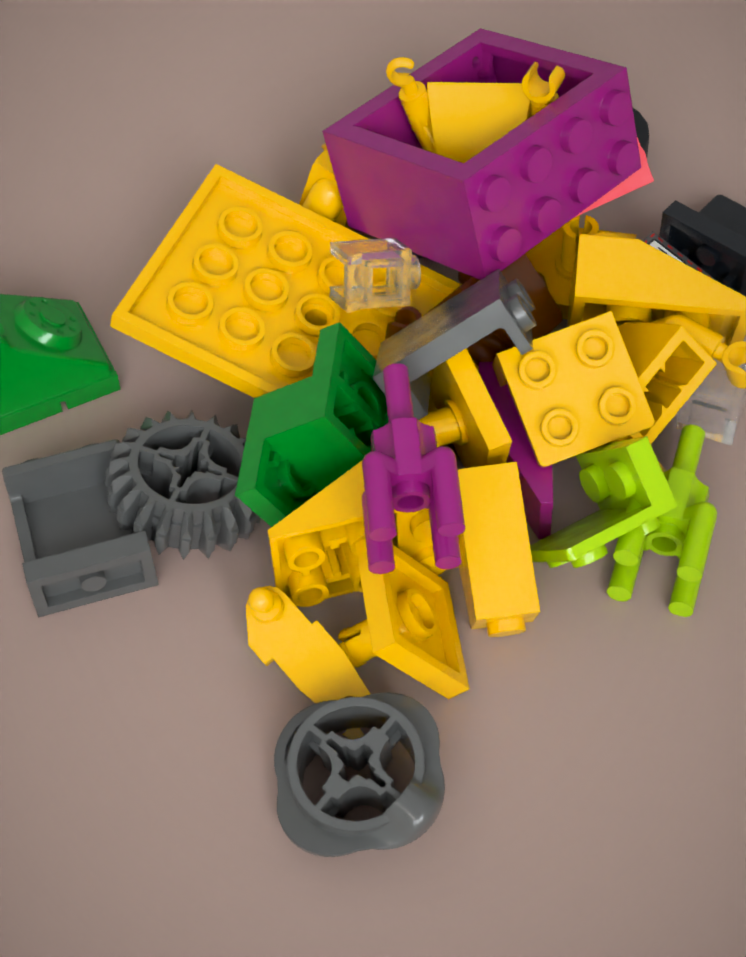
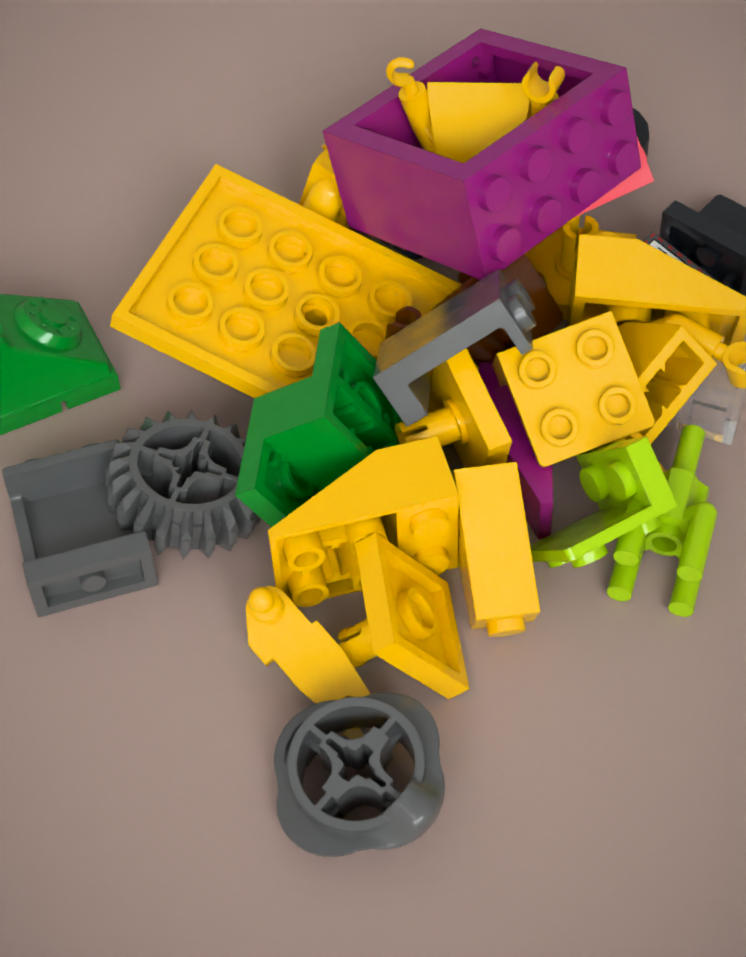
clear window [330,238,421,313] -> none
magenta plant [362,363,466,574] -> none

